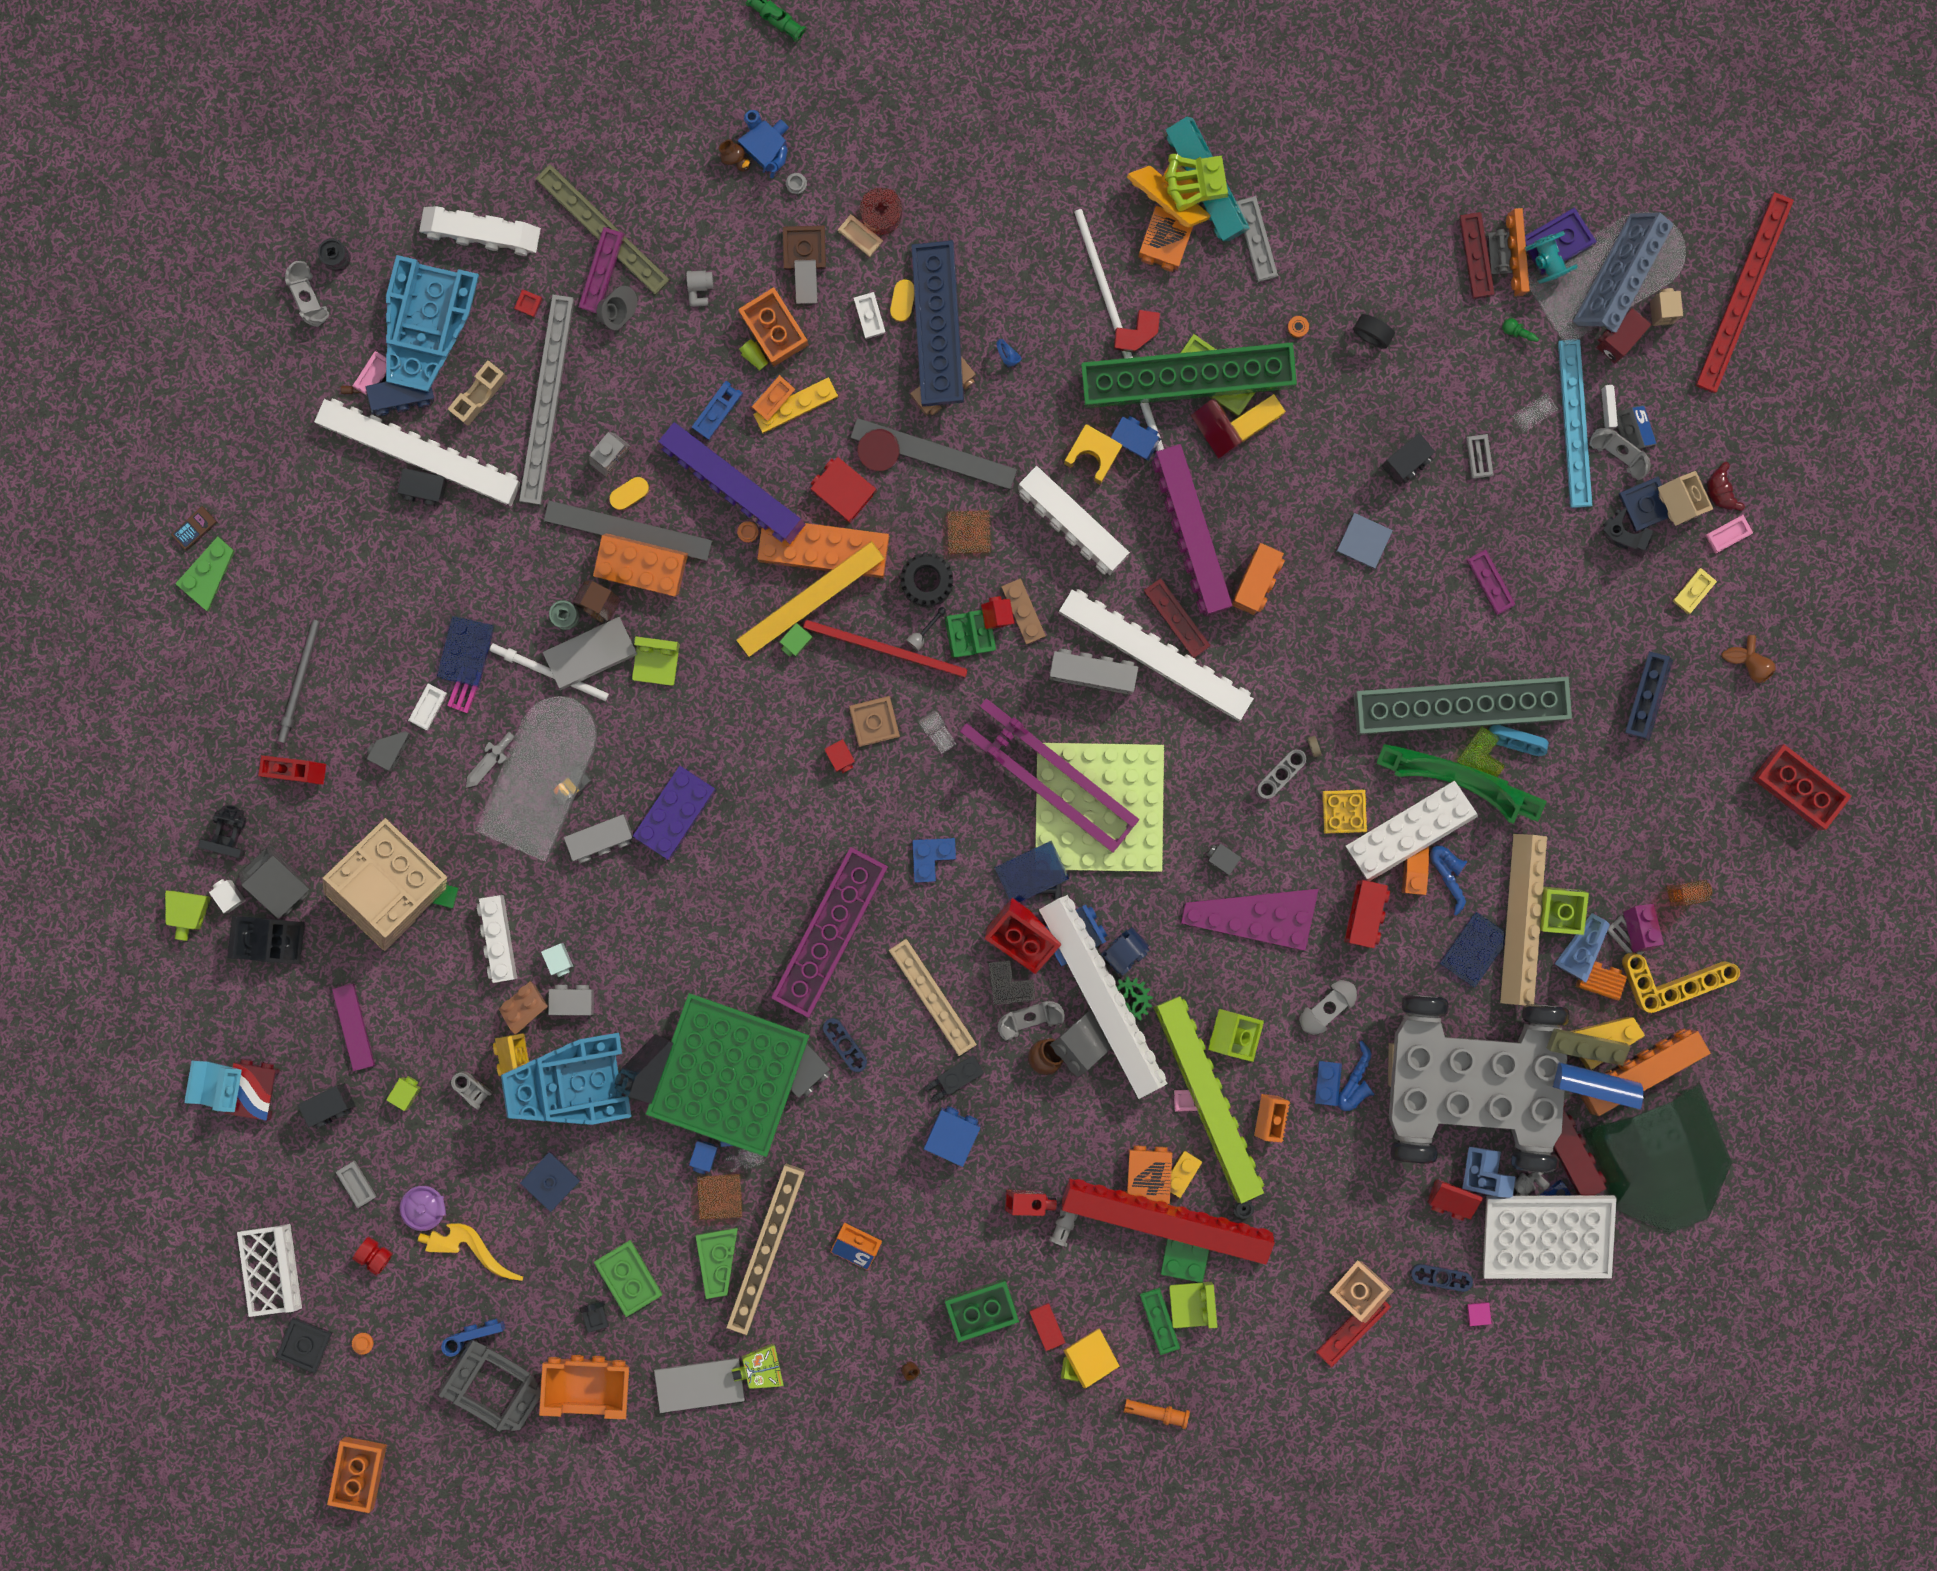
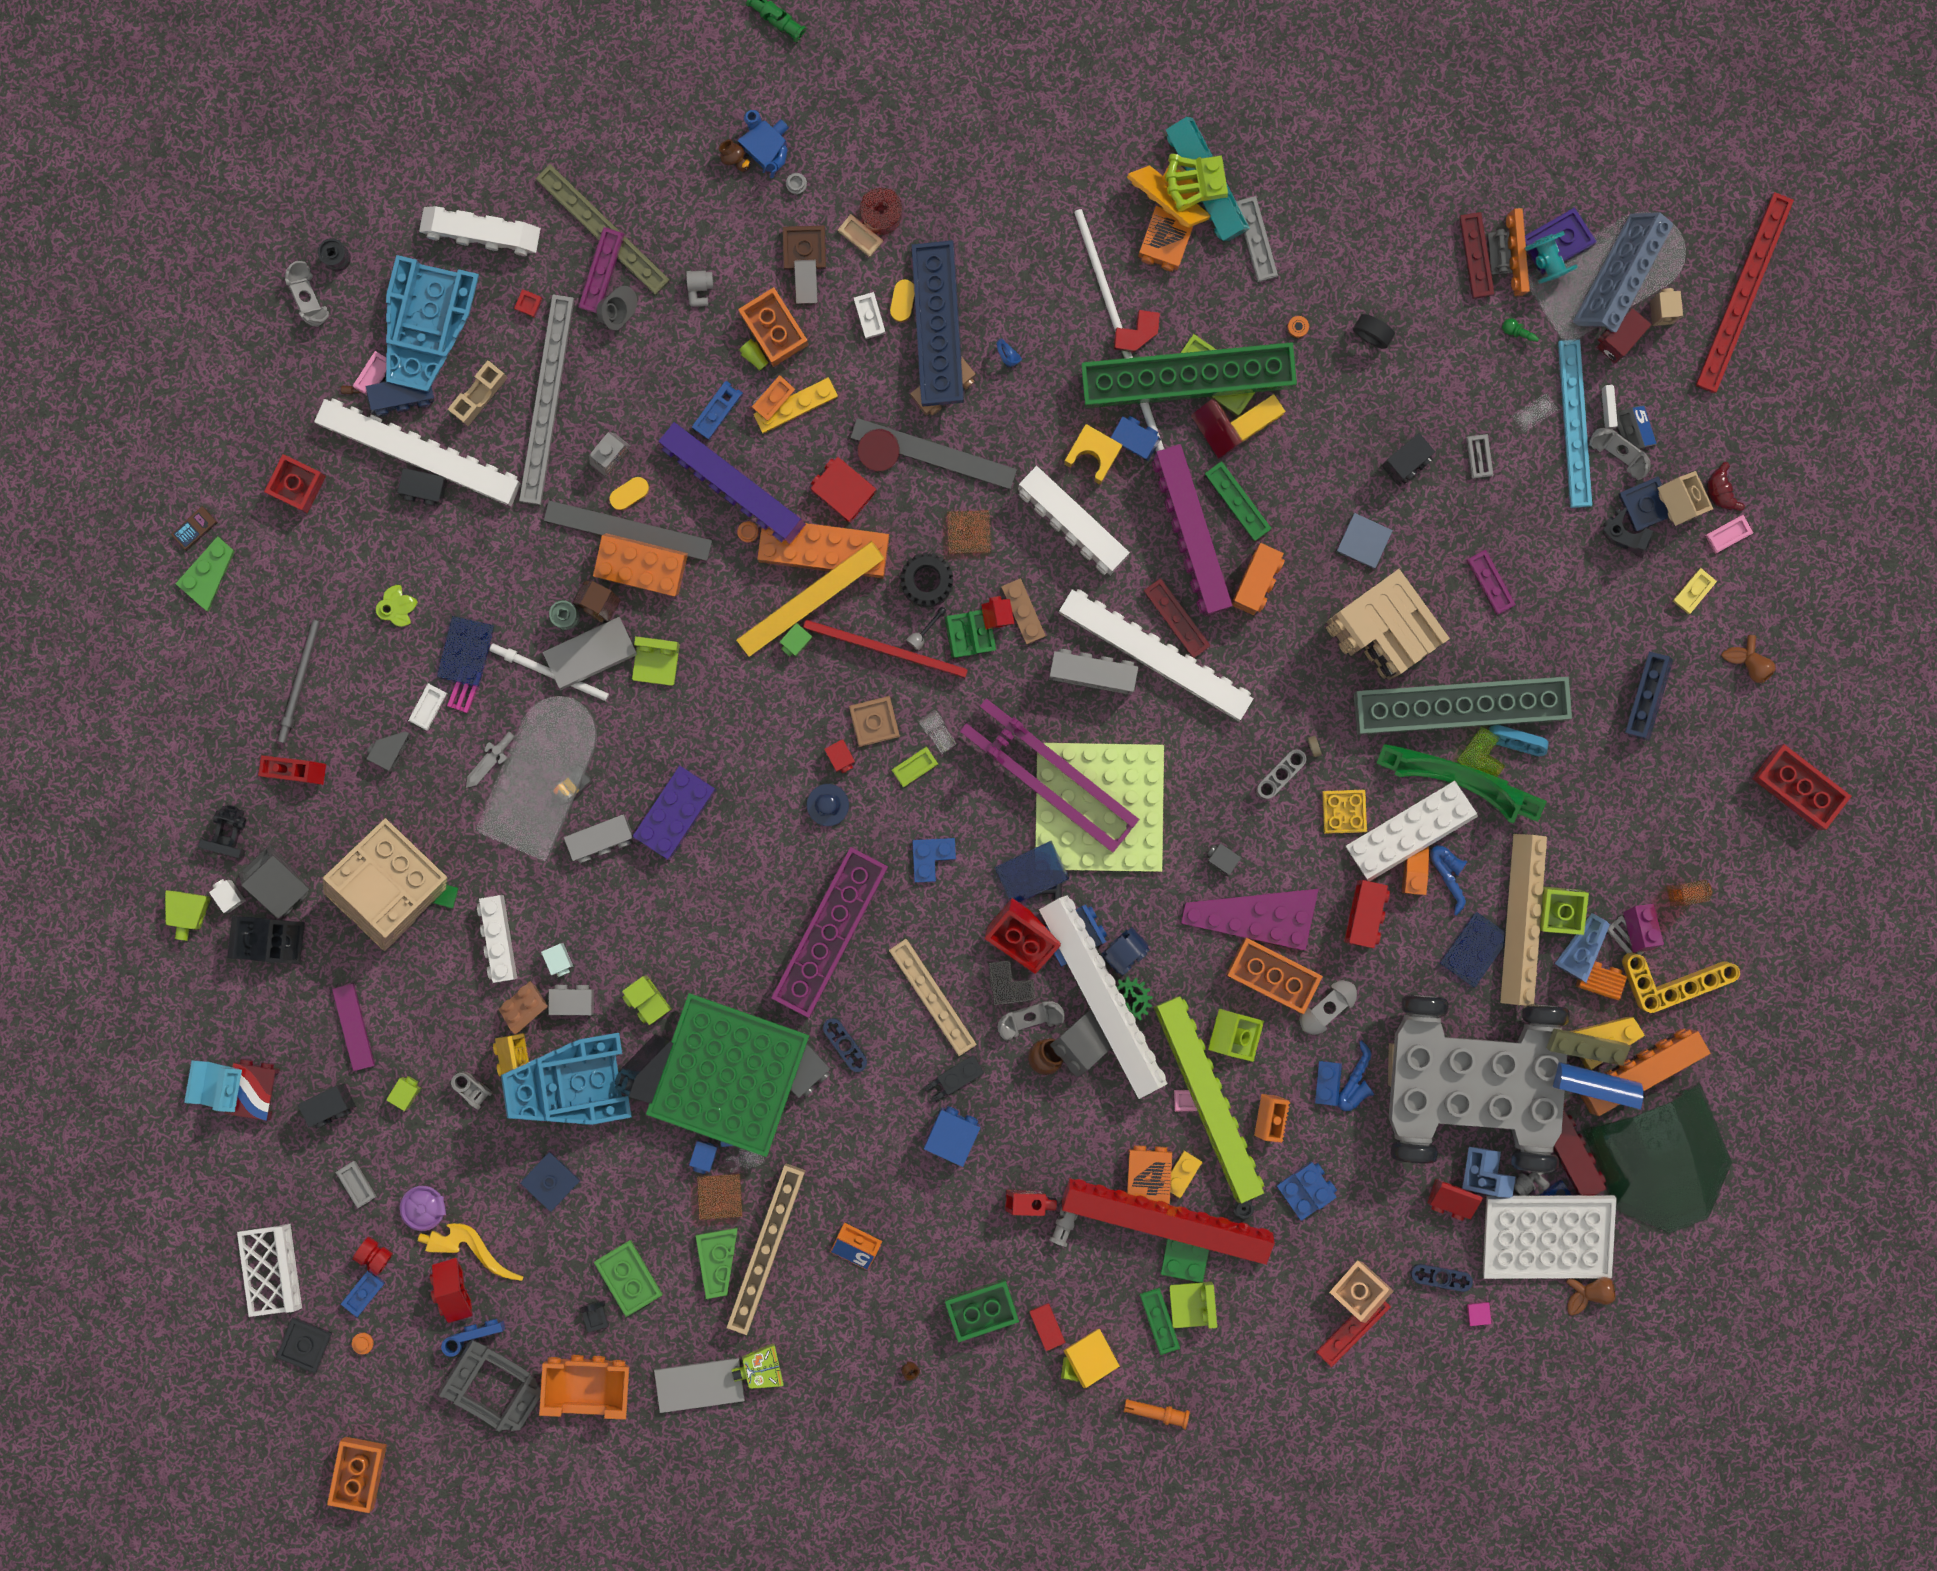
none -> red brick [264,454,326,514]
none -> blue plate [341,1271,385,1317]
none -> lime plate [376,585,418,627]
none -> red brick [430,1258,473,1323]
none -> lime brick [622,975,672,1025]
none -> dark blue plate [807,784,849,826]
none -> lime tile [892,747,938,788]
none -> green plate [1204,461,1272,542]
none -> orange brick [1226,938,1323,1014]
none -> blue plate [1276,1161,1337,1221]
none -> tan piece [1326,569,1450,680]
none -> dark orange piece [1566,1277,1616,1316]

